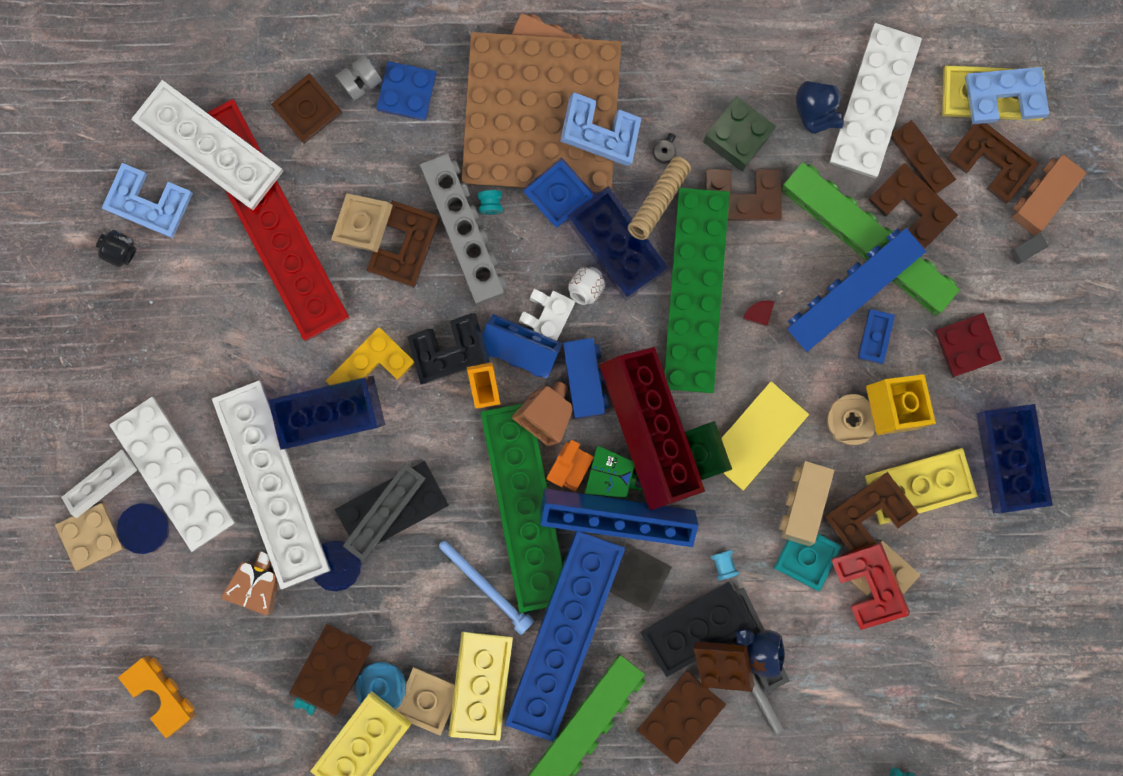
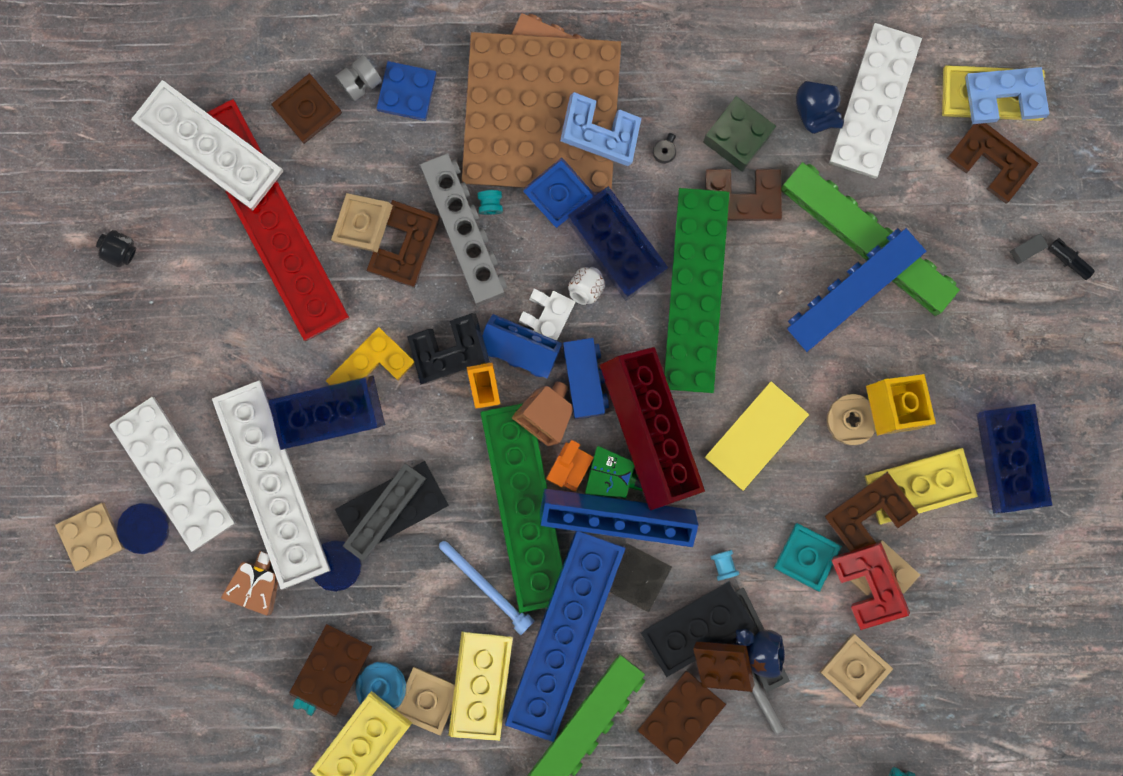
white plate [61,450,137,518] -> none
light blue plate [102,163,193,239] -> none
light orange arch [118,656,196,739] -> none
tan piece [628,157,691,240] -> none
dark green plate [685,421,732,480] -> none
dark red tile [743,301,774,326] -> none
tan brick [779,461,835,546] -> none
blue plate [857,309,895,365] -> none
reddish brown plate [868,163,958,249] -> none
reddish brown plate [891,120,956,194] -> none
dark red plate [935,313,1002,378] -> none
nougat brick [1011,154,1087,236] -> none
none -> tan plate [819,633,893,708]
none -> black axle [1047,237,1095,280]

